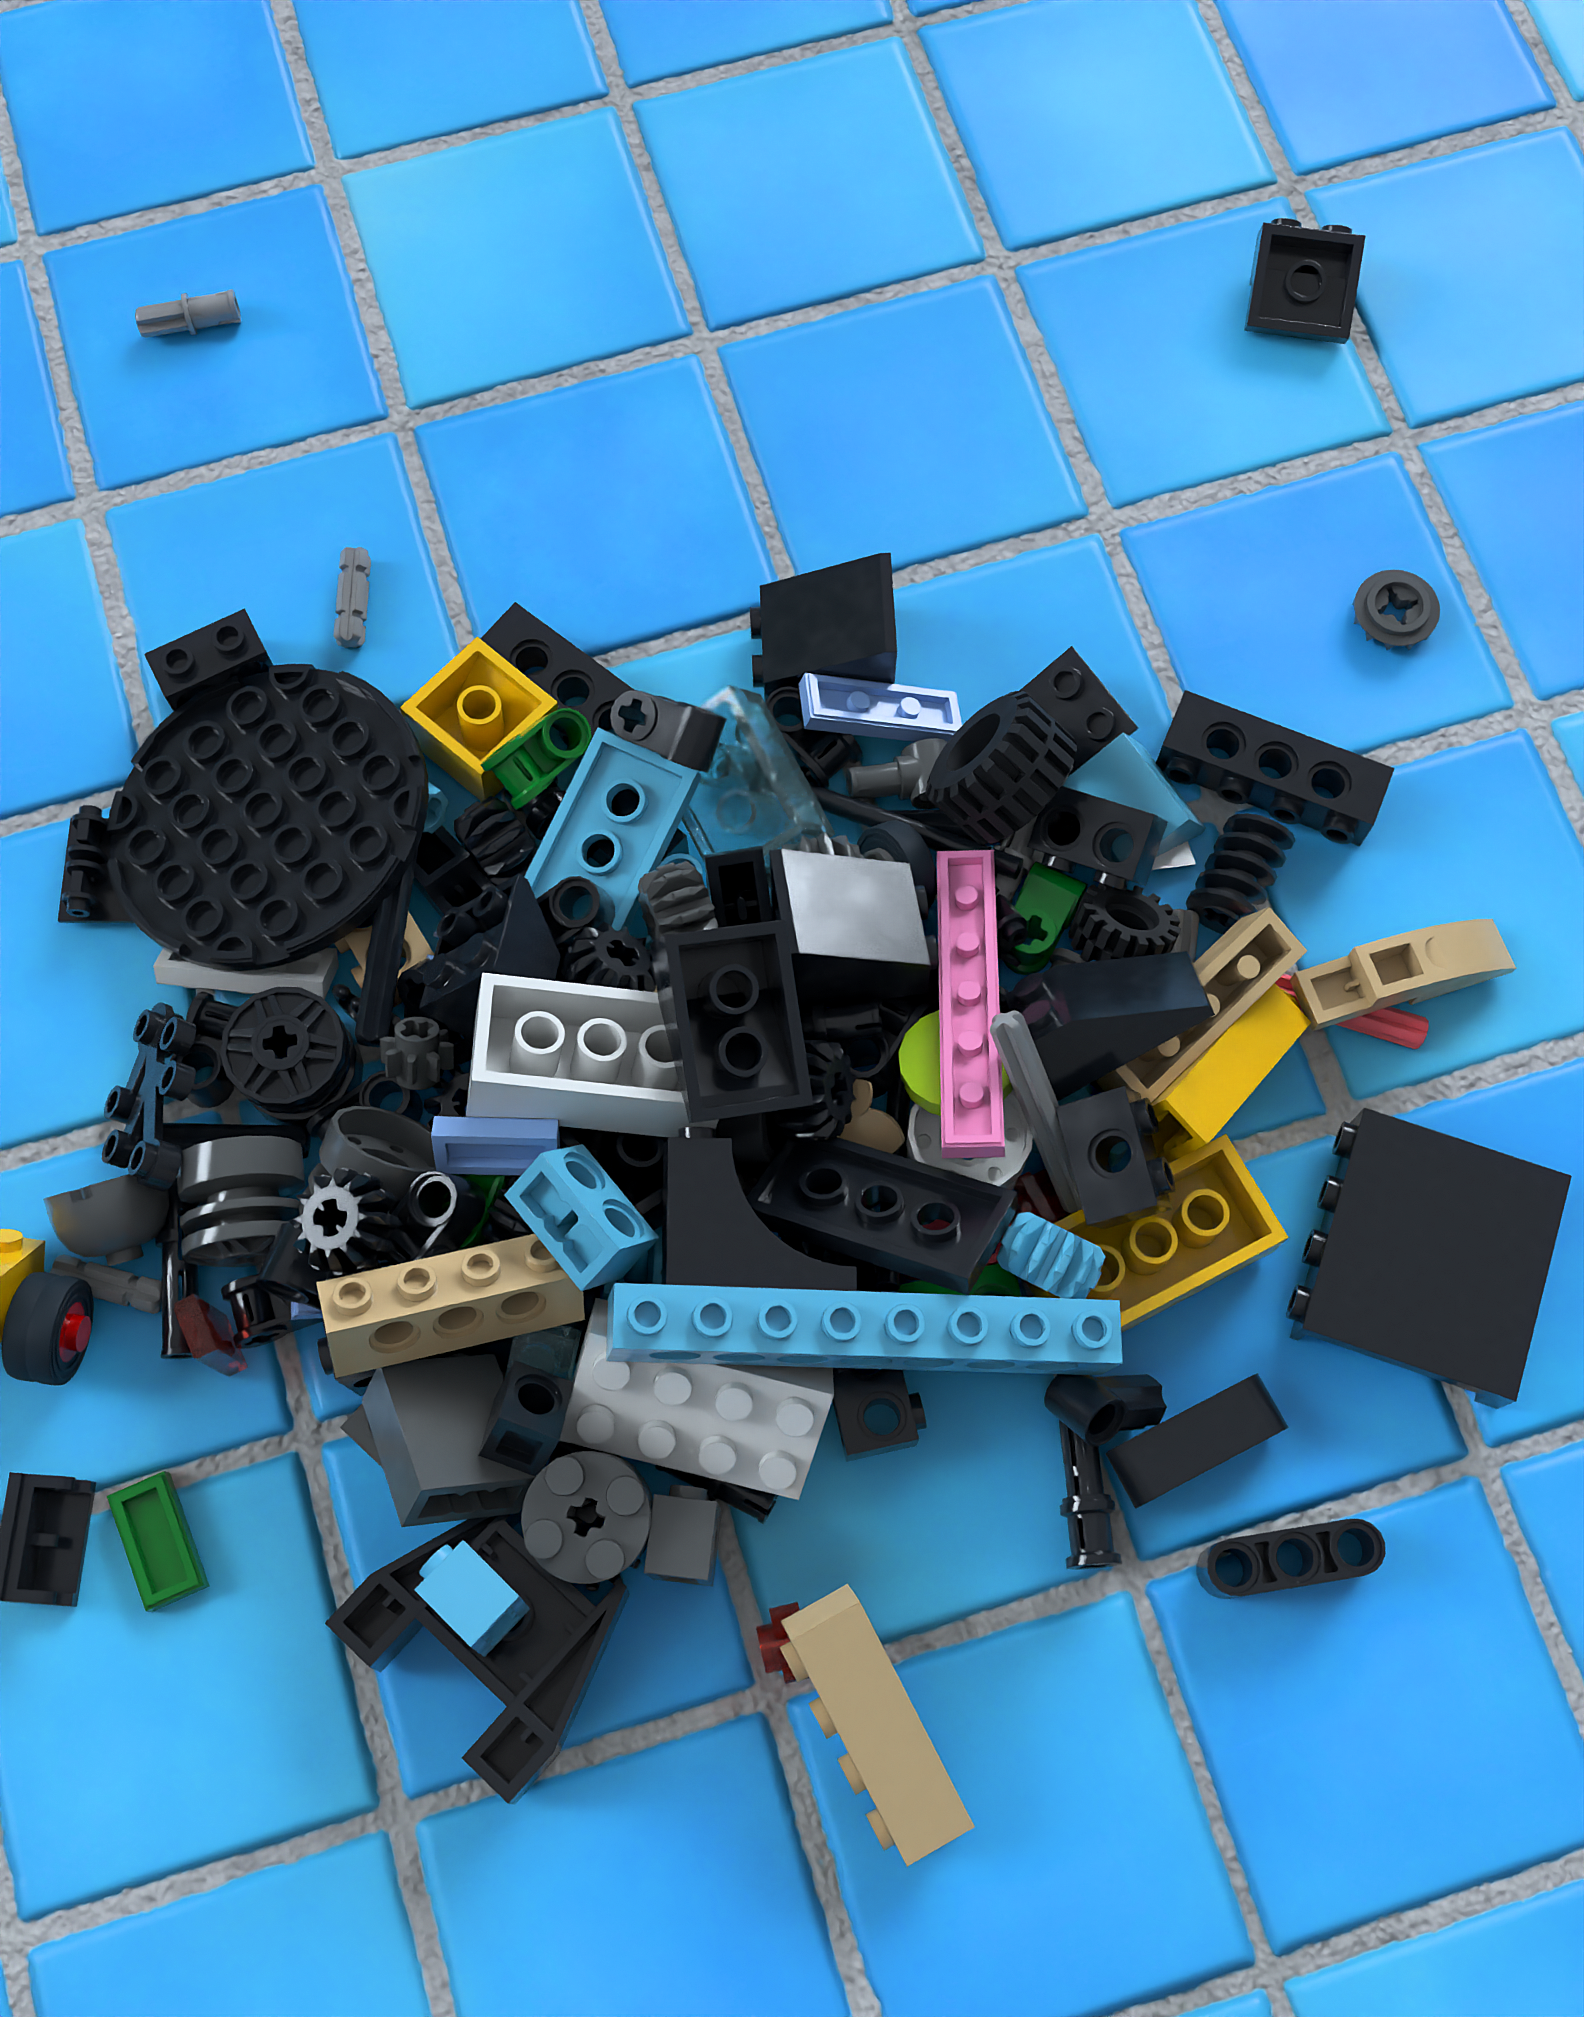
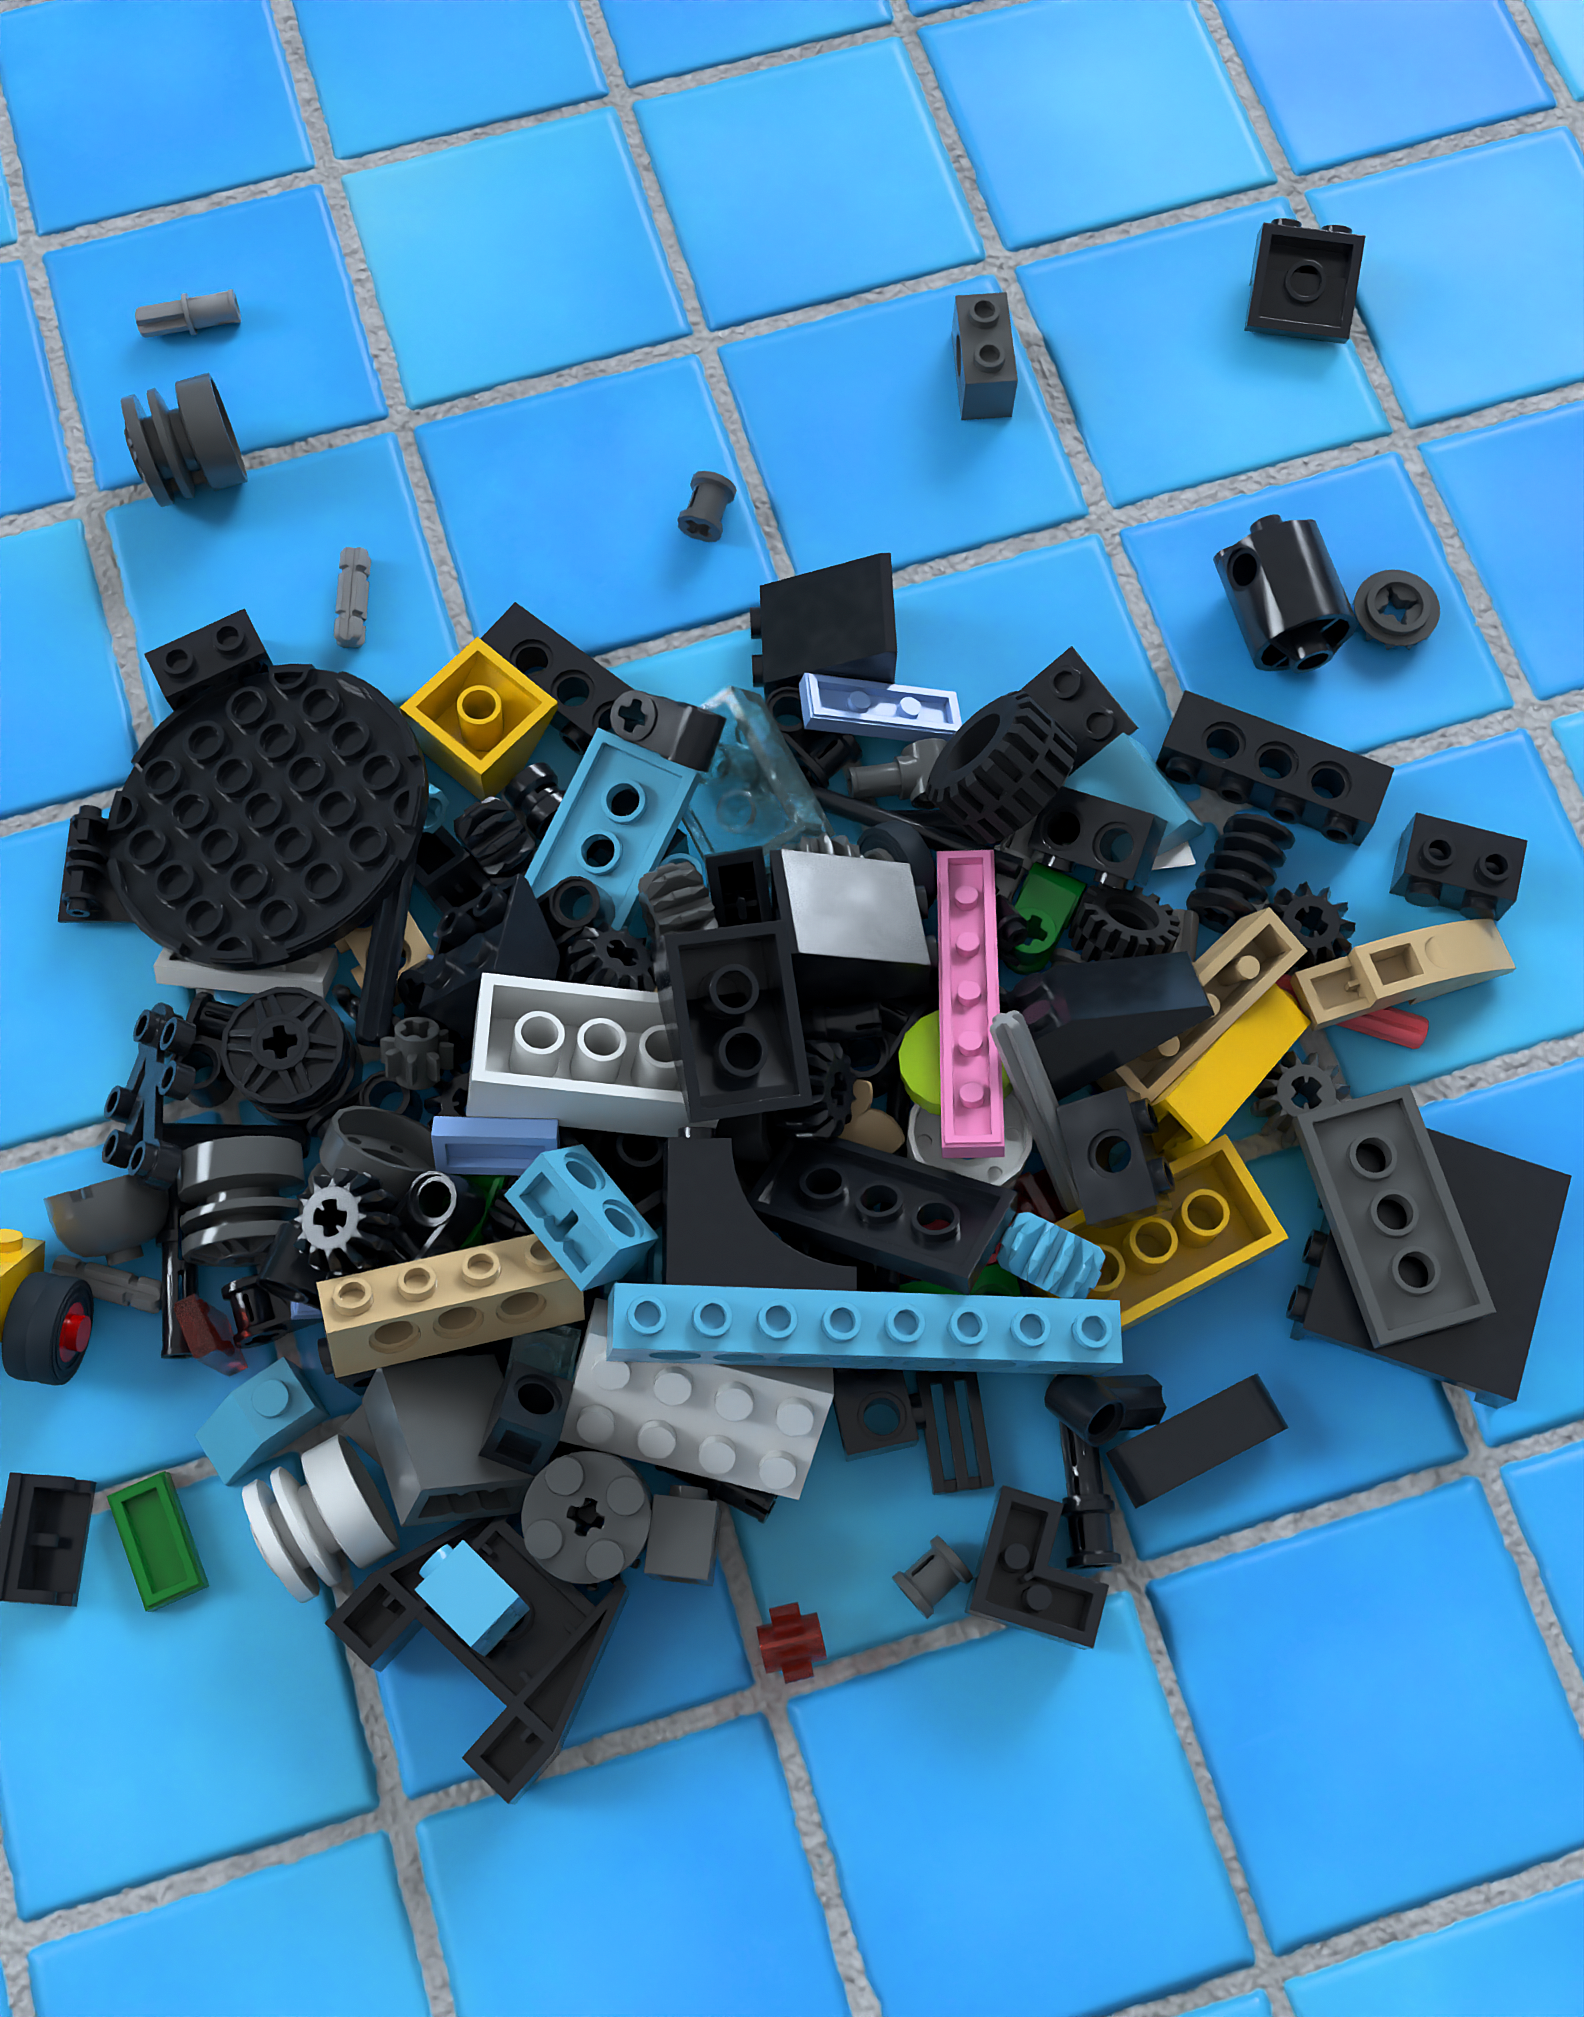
green piece [480,708,592,809] -> none
tan brick [780,1584,975,1867] -> none
black beam [1196,1519,1386,1599] -> none
none -> dark grey wheel [120,372,248,507]
none -> medium azure slope [195,1357,331,1486]
none -> white wheel [242,1434,400,1603]
none -> dark grey bush [677,471,737,542]
none -> dark grey bush [892,1535,974,1619]
none -> black tile [915,1371,994,1495]
none -> dark grey brick [951,292,1018,420]
none -> black brick [964,1485,1109,1650]
none -> black cylinder [1213,514,1358,673]
none -> dark grey gear [1250,1051,1350,1148]
none -> black gear [1262,881,1356,974]
none -> dark grey plate [1292,1084,1496,1349]
none -> black brick [1389,812,1528,921]

